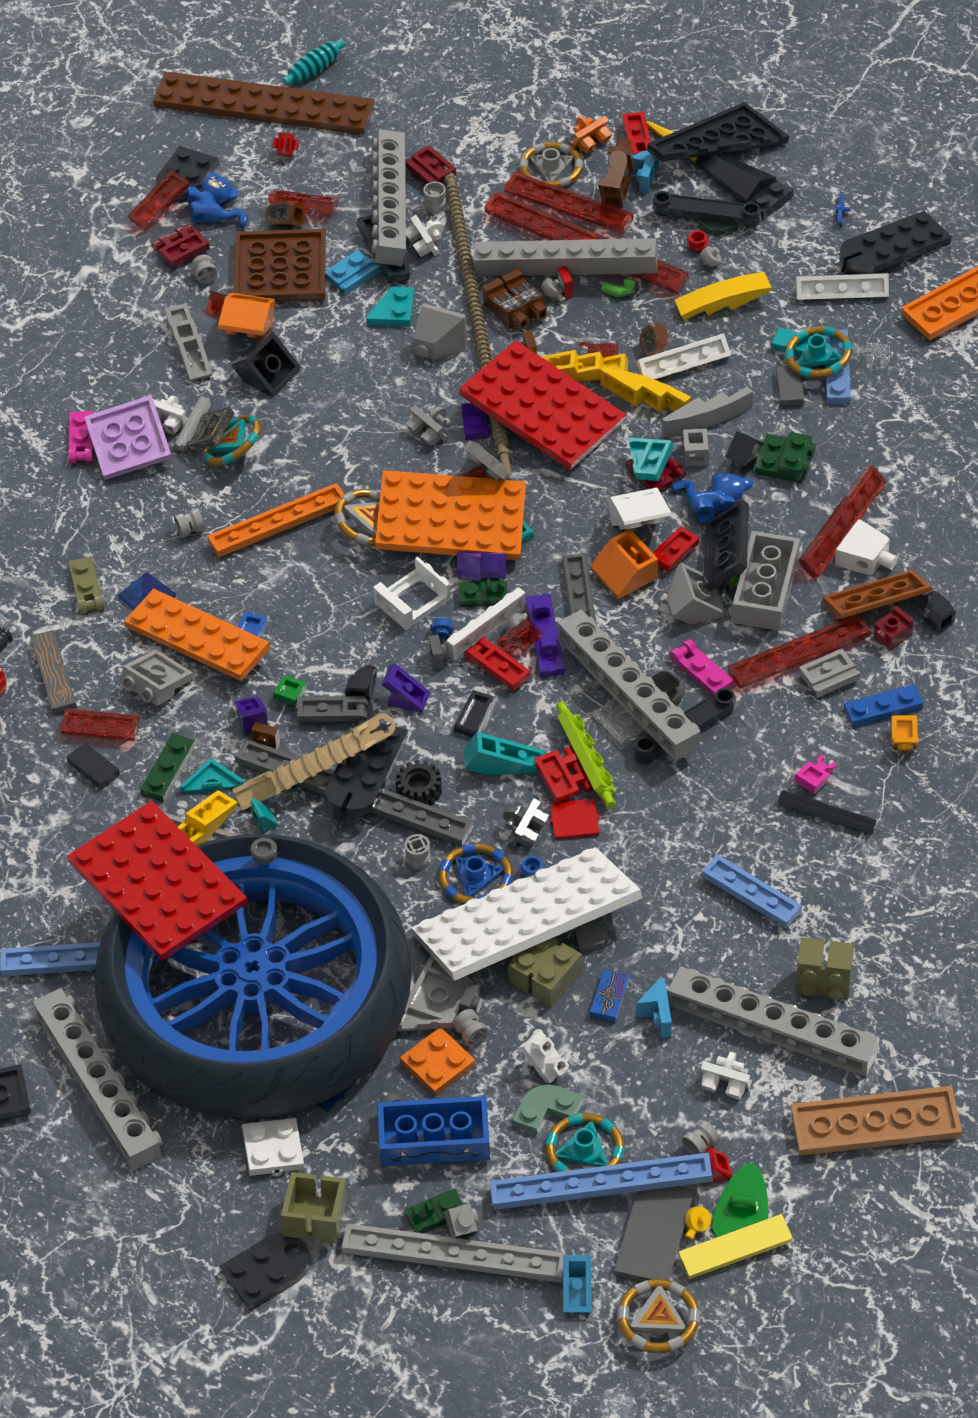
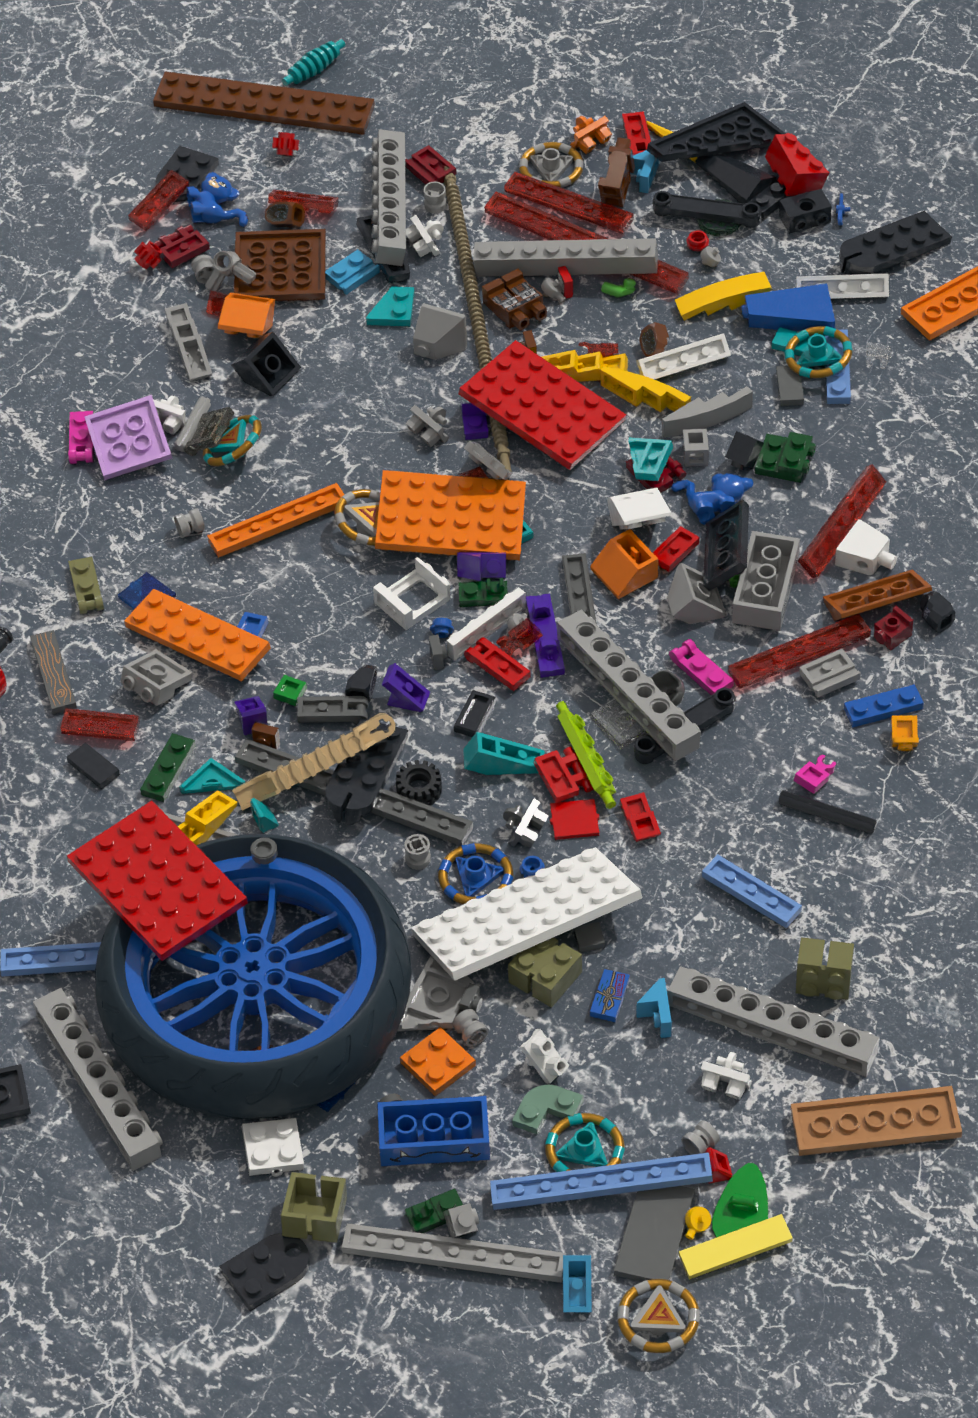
none -> red gear [134,241,162,269]
none -> light grey axle [205,251,256,293]
none -> red slope [619,792,661,842]
none -> blue slope [741,283,835,332]
none -> red wedge [765,133,830,196]
none -> black brick [779,189,832,234]

